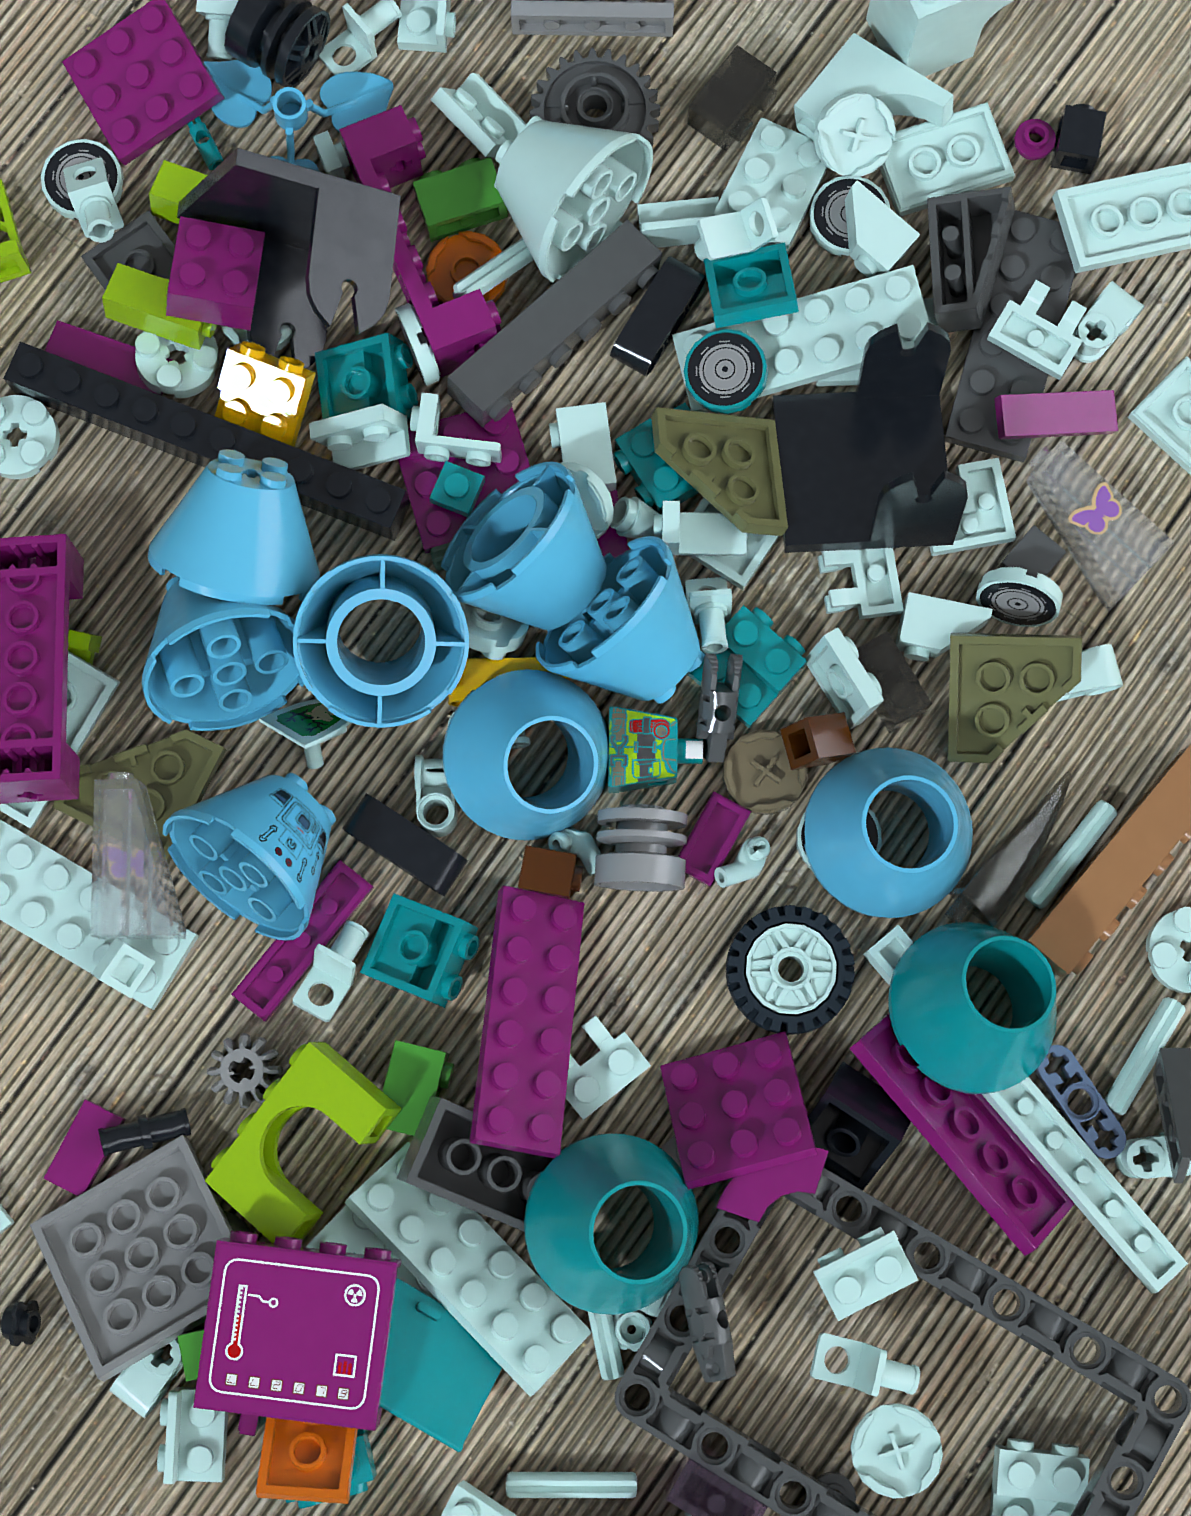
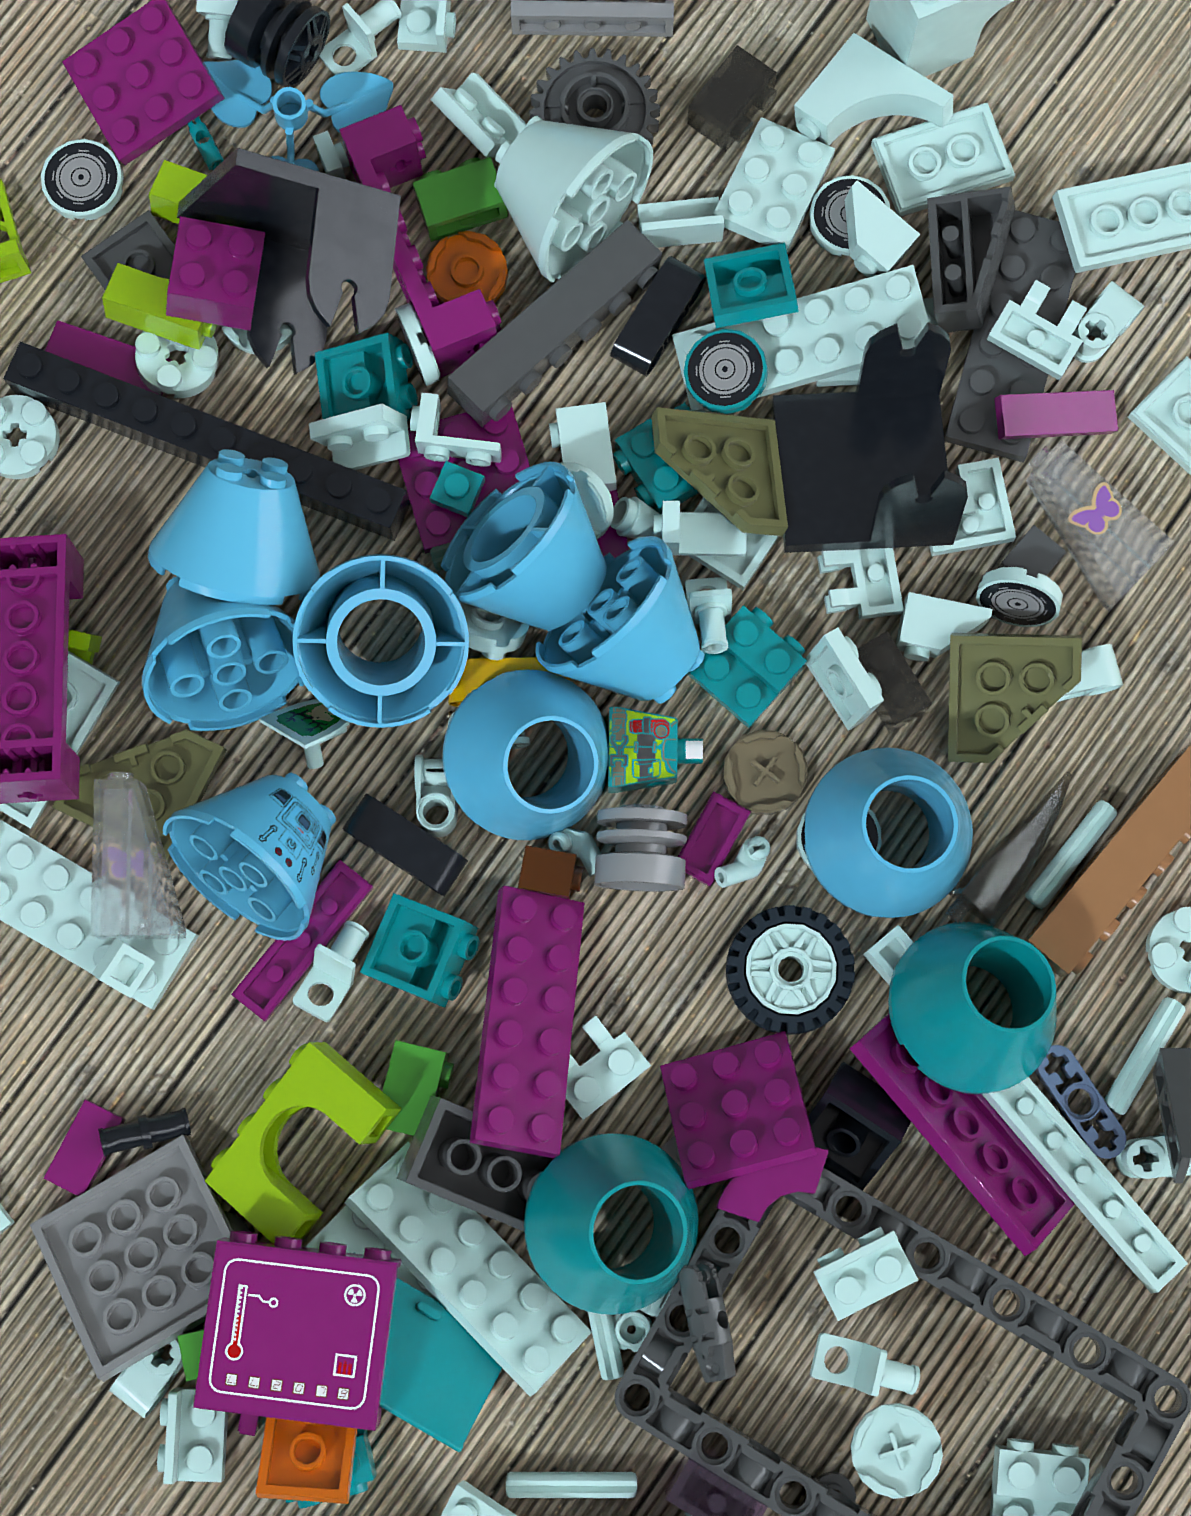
black plate [1,1300,41,1346] -> none
light aqua bracket [63,158,124,243] -> none
light grey gear [207,1033,283,1108] -> none
plate [215,341,316,447] -> none
light aqua axle [452,238,534,299] -> none
light aqua bracket [694,197,778,262] -> none
dark grey hinge [696,653,743,762] -> none
reddish brown brick [780,712,856,770] -> none
light aqua tile [813,92,896,177] -> none
magenta plate [1014,119,1056,160] -> none
black brick [1051,104,1107,175] -> none

